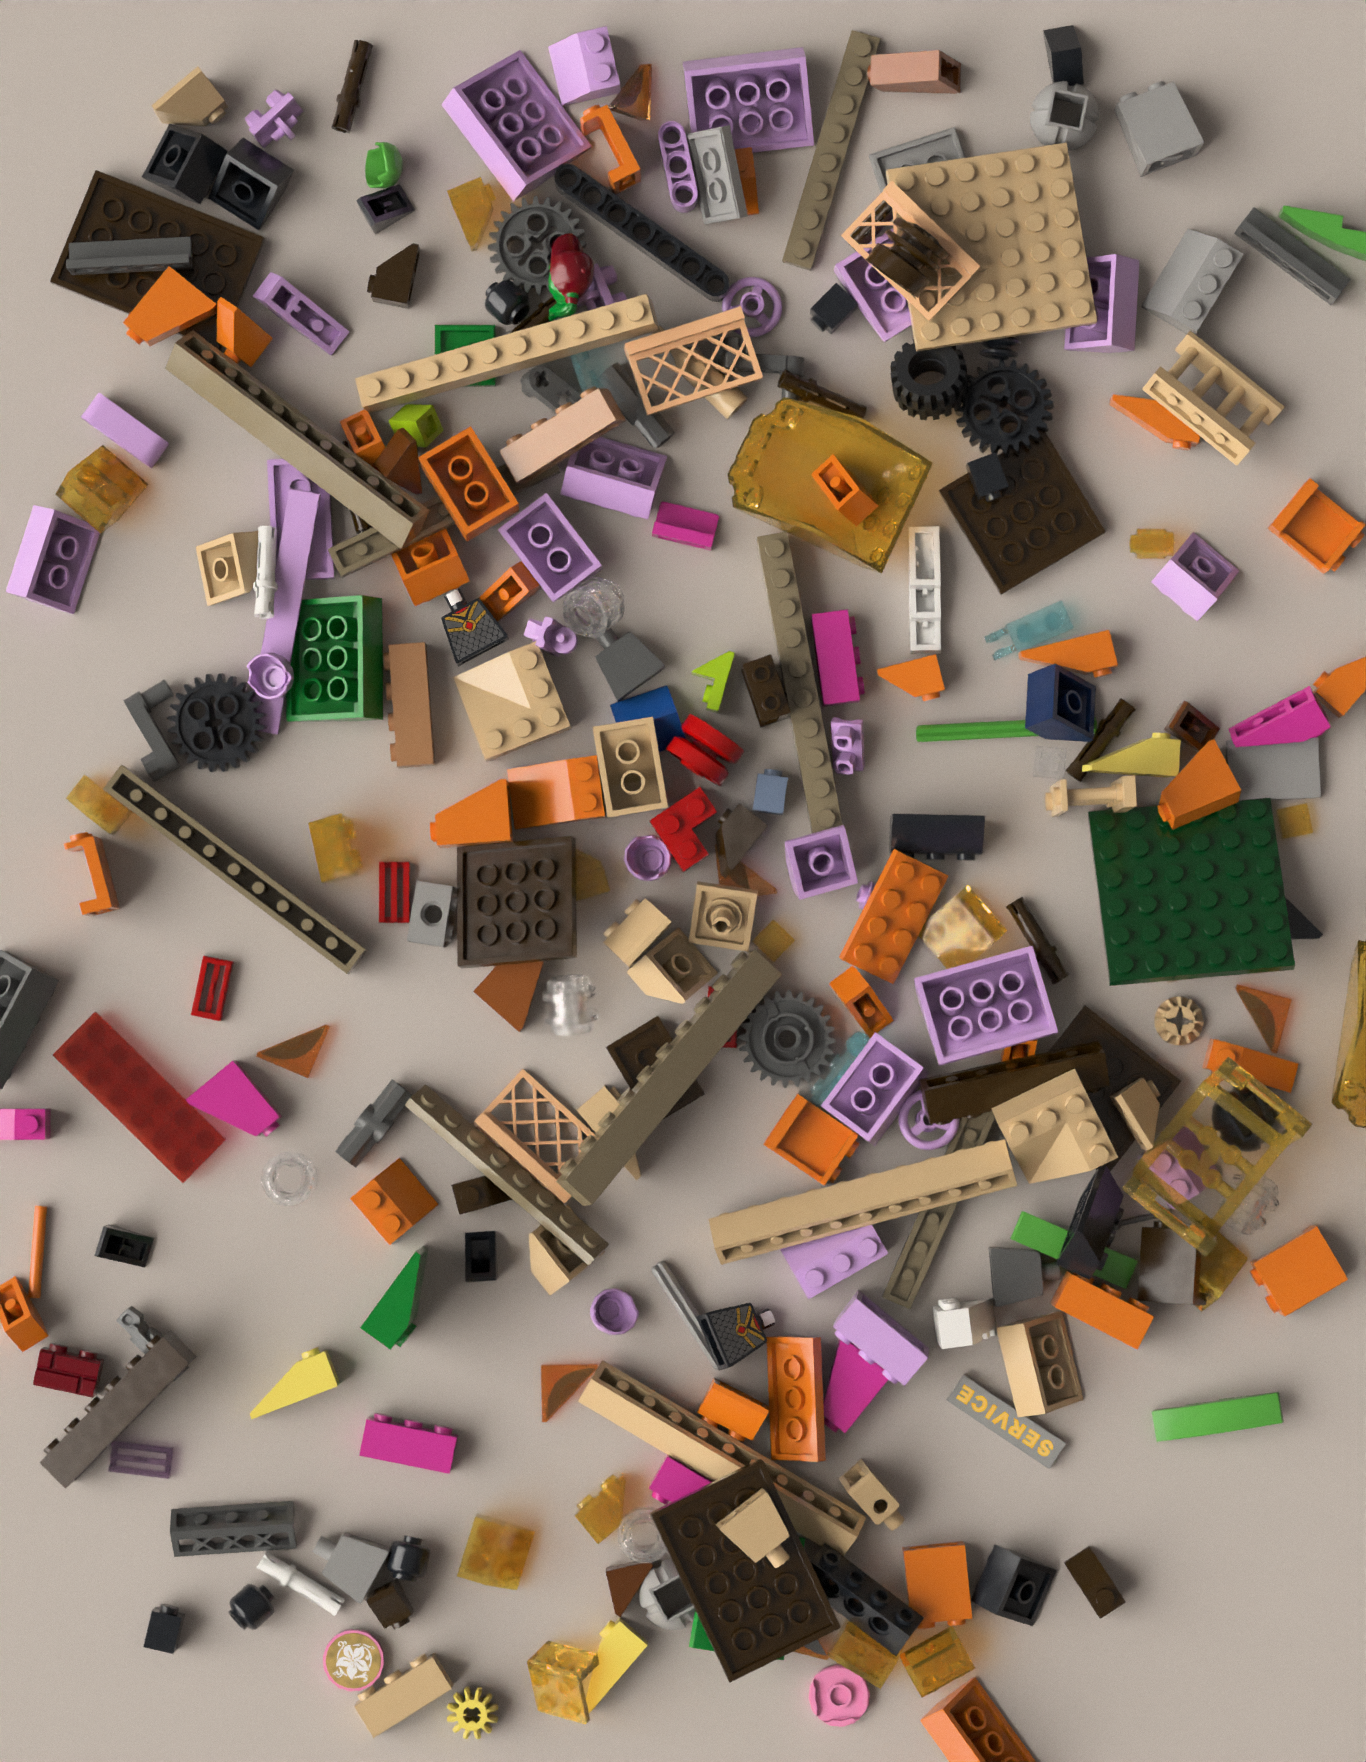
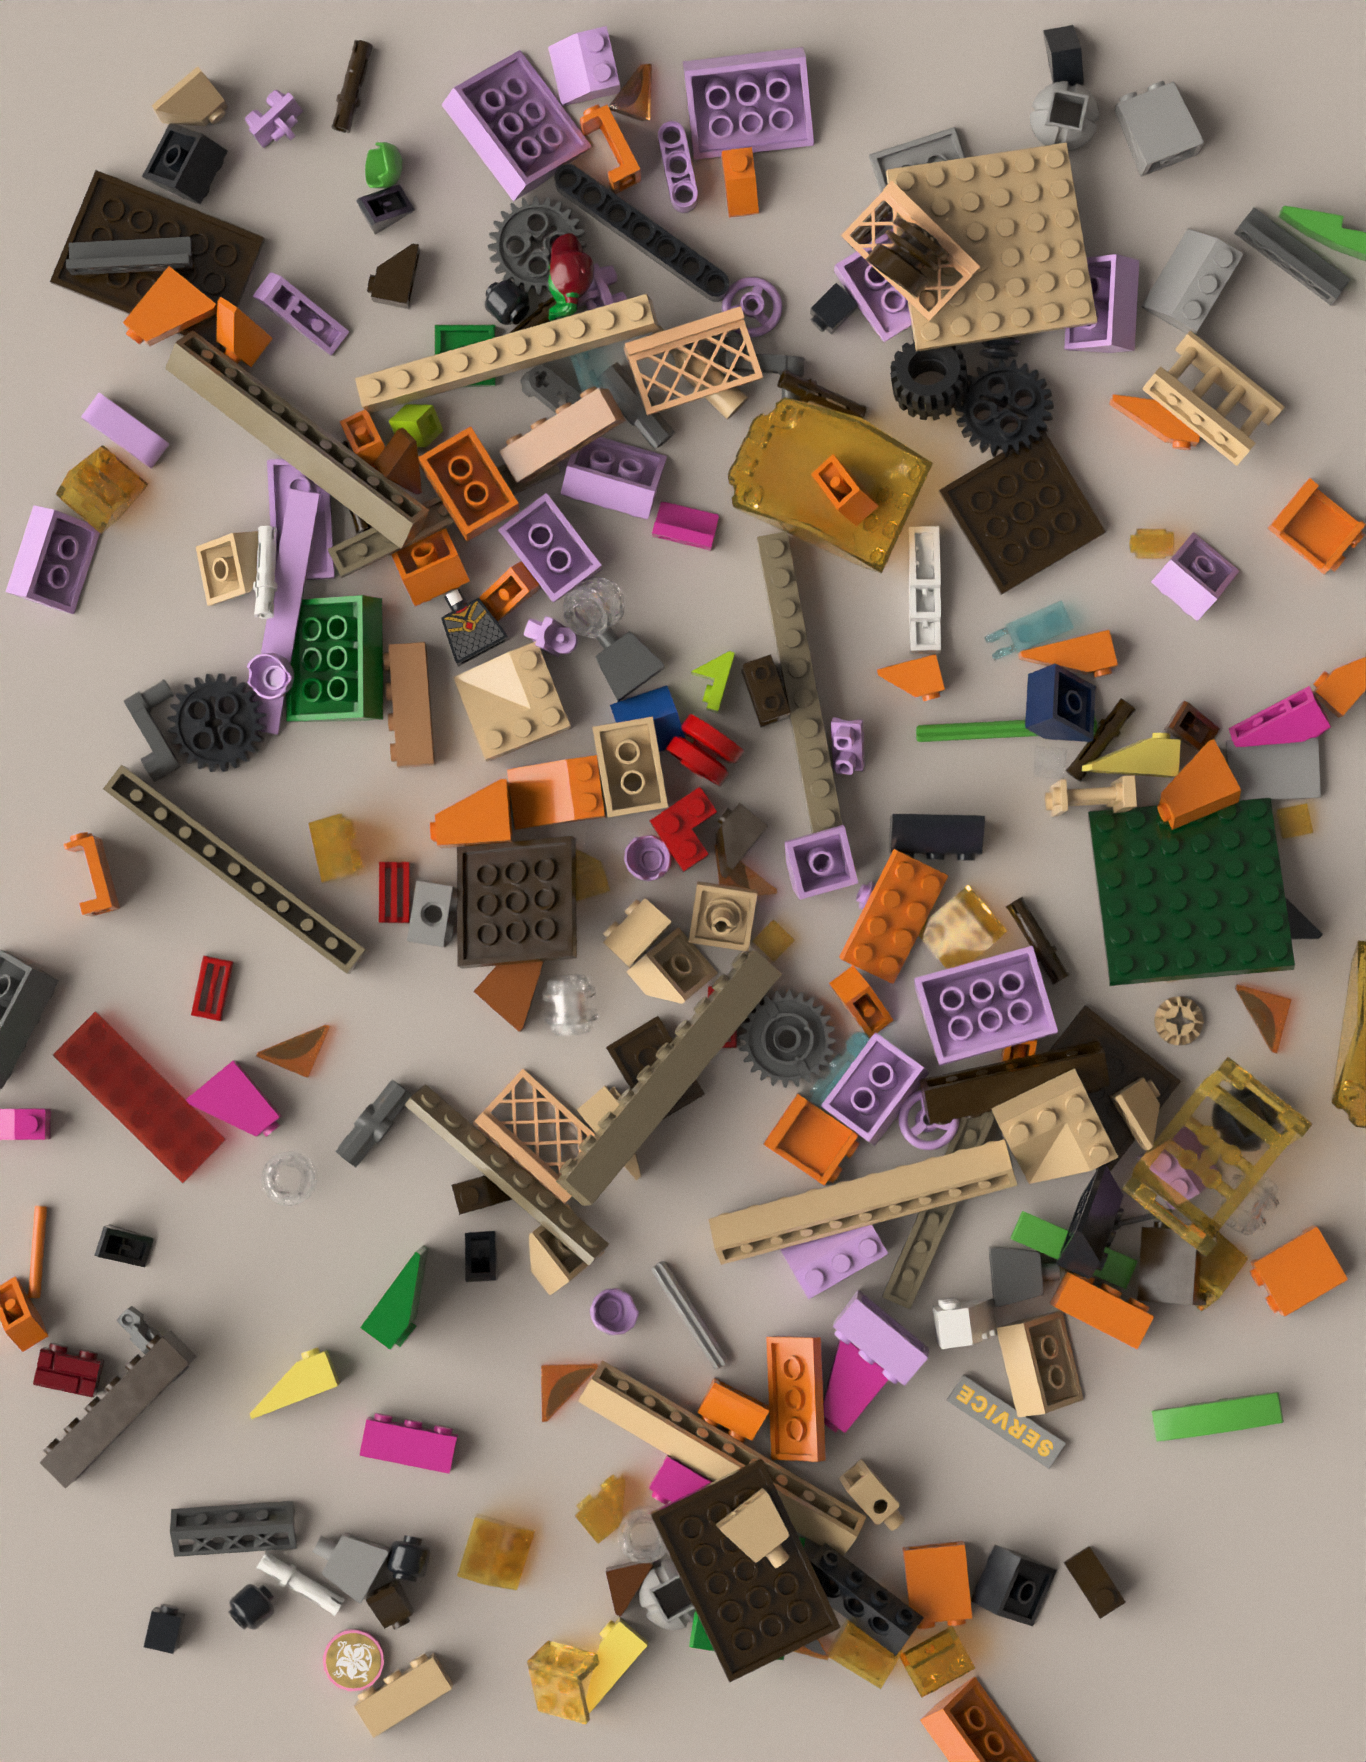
clear yellow slope [66,774,133,836] -> none
clear purple tile [108,1440,174,1479] -> none
black slope [208,138,294,230] -> none
orange slope [350,1158,439,1245] -> none
clear yellow slope [447,177,496,252] -> none
light yellow gear [447,1686,498,1739] -> none
light grey tile [686,125,748,224] -> none
torso [696,1303,775,1371] -> none
sand blue brick [752,769,788,815] -> none
dark tan plate [782,30,881,271] -> none
bright pink tile [809,1664,870,1727] -> none
dark pink brick [811,609,865,707] -> none
slope [867,50,961,94] -> none
black brick [965,452,1009,503] -> none
orange slope [1202,1039,1299,1093] -> none

